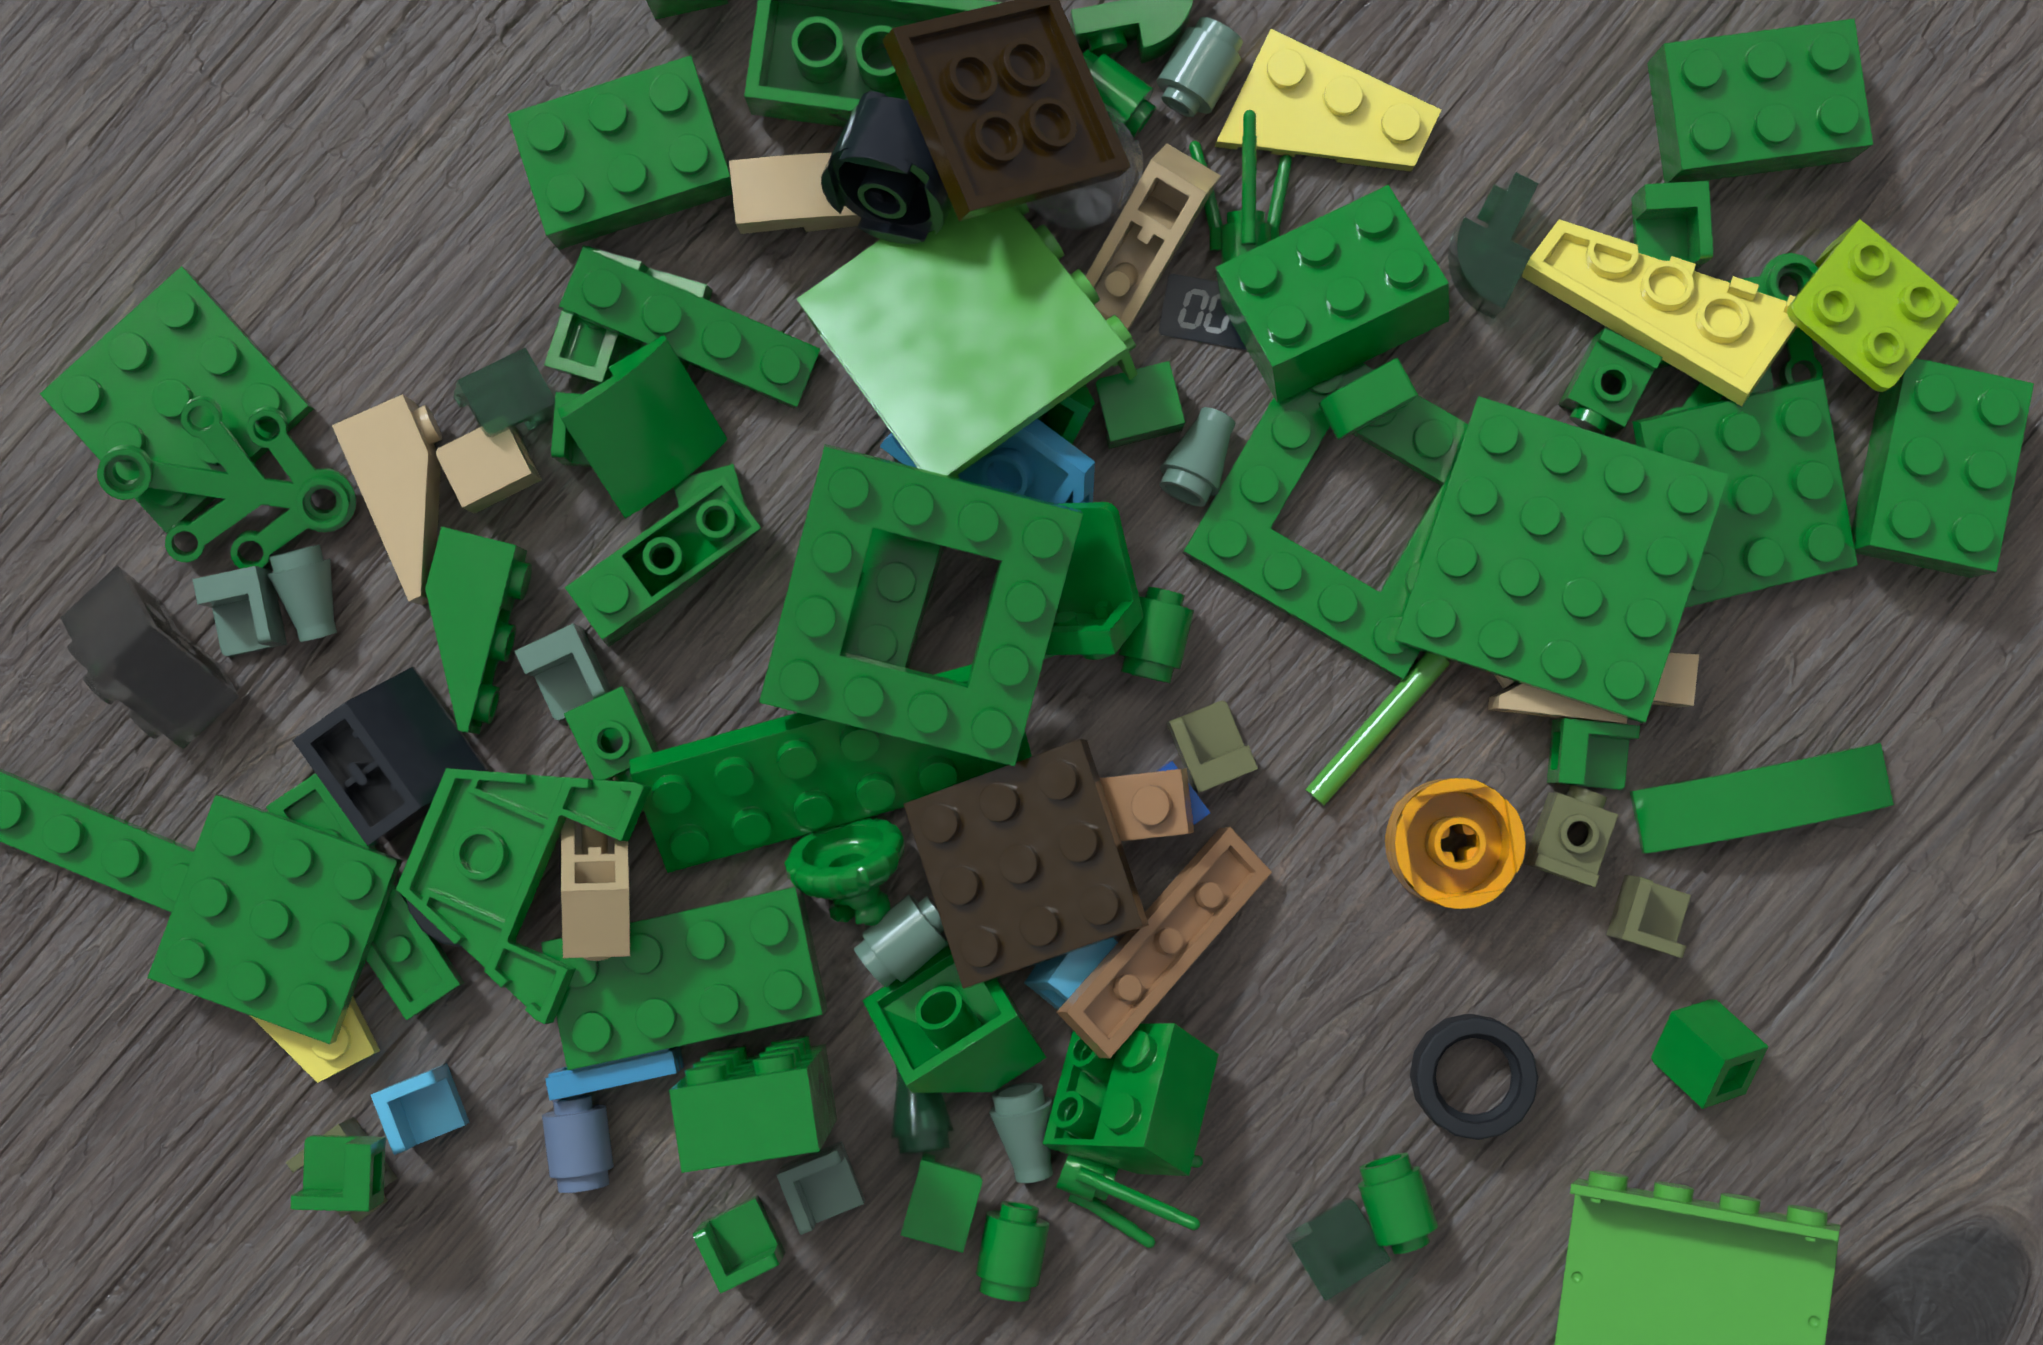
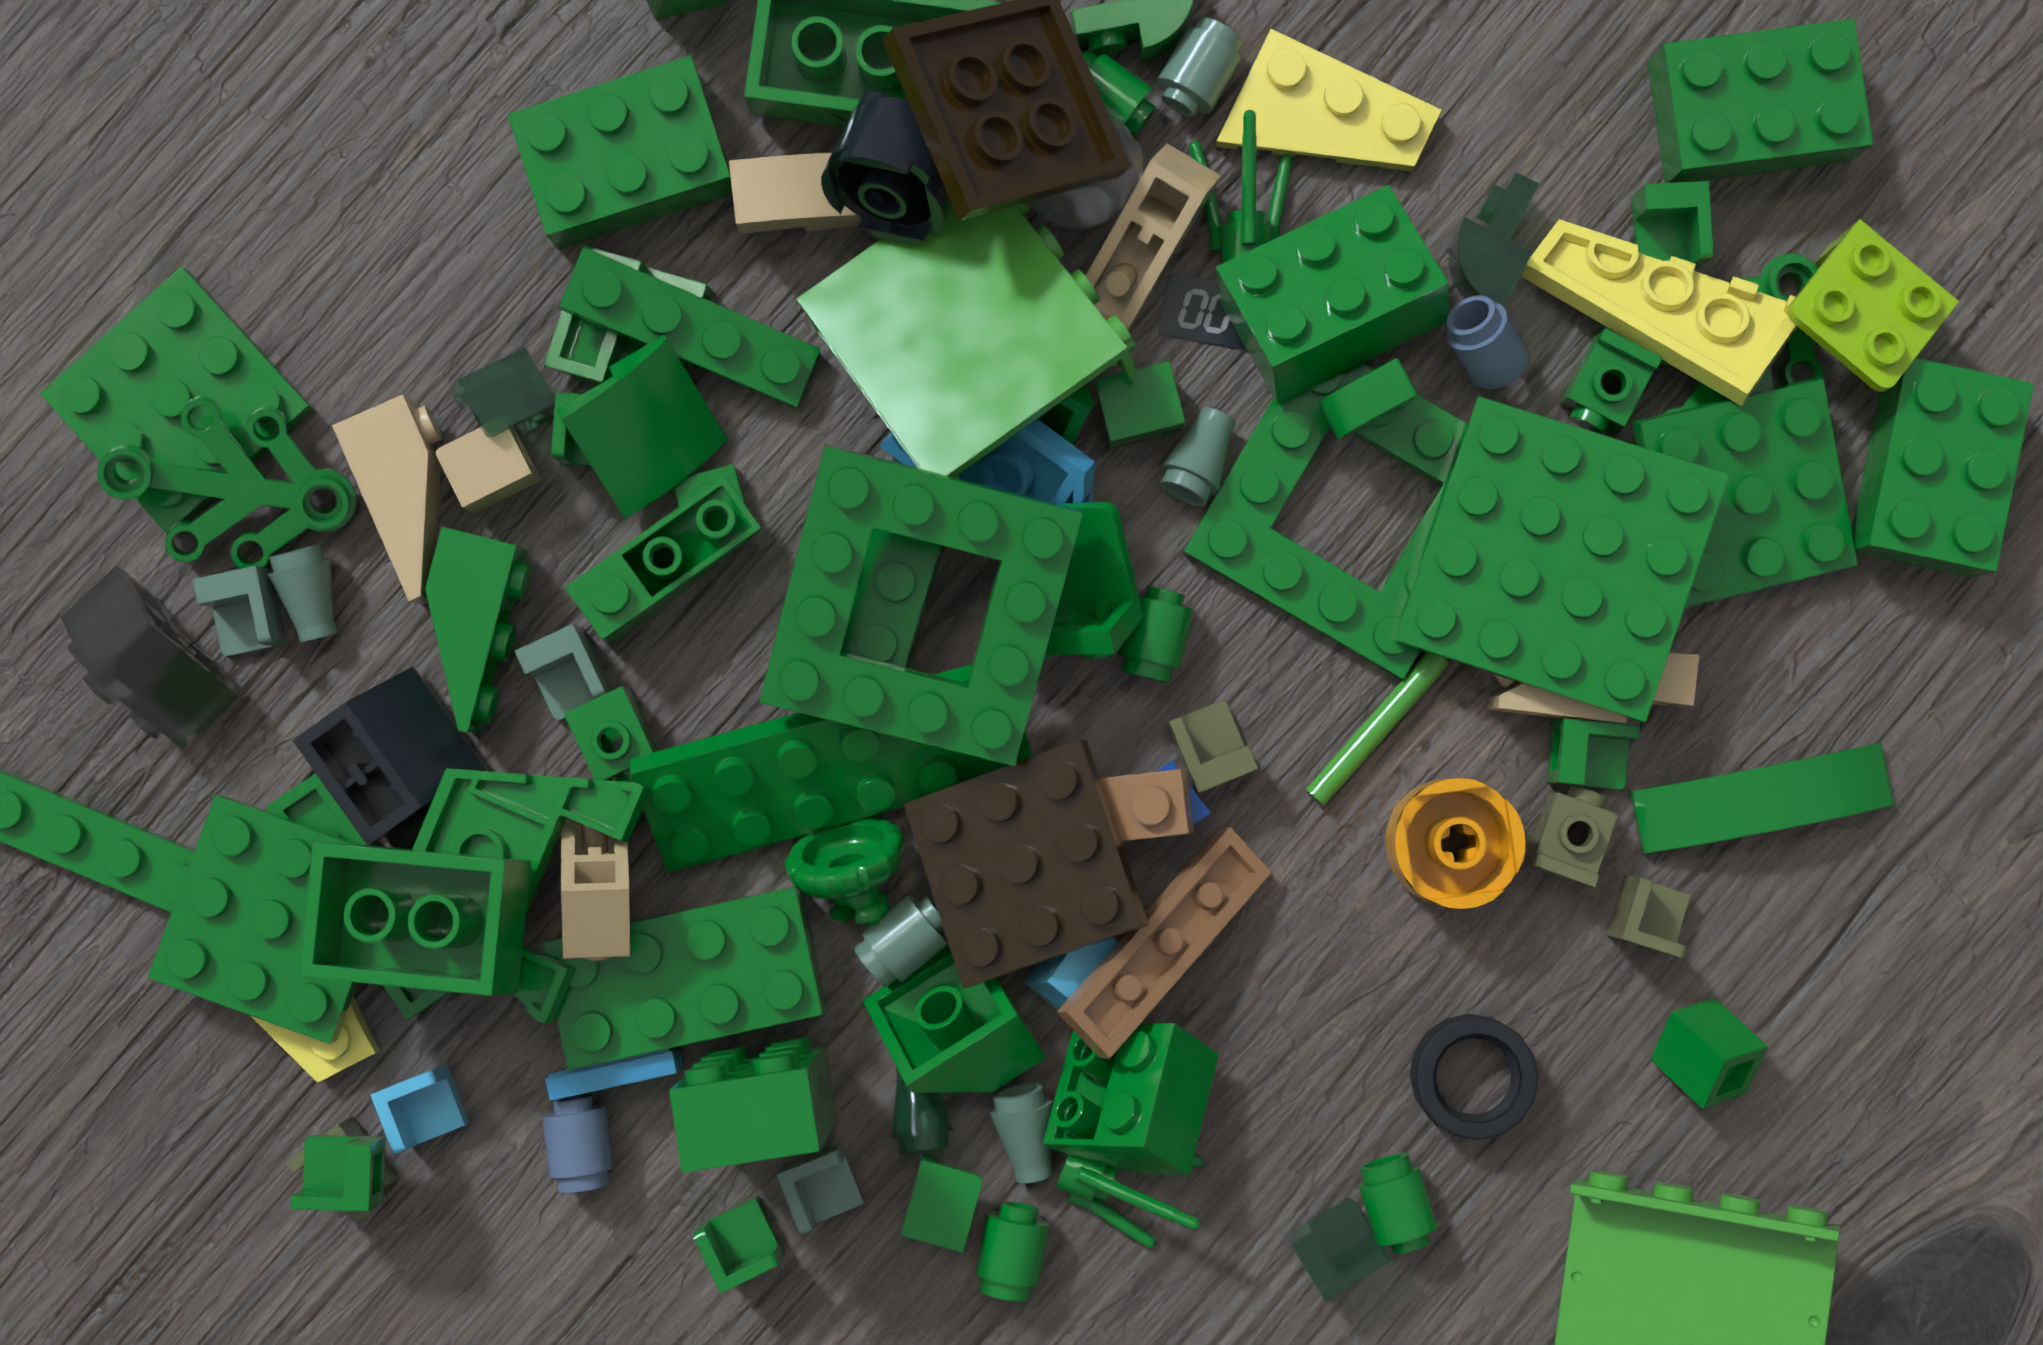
none -> green brick [299,842,531,996]
none -> sand blue brick [1447,295,1529,389]

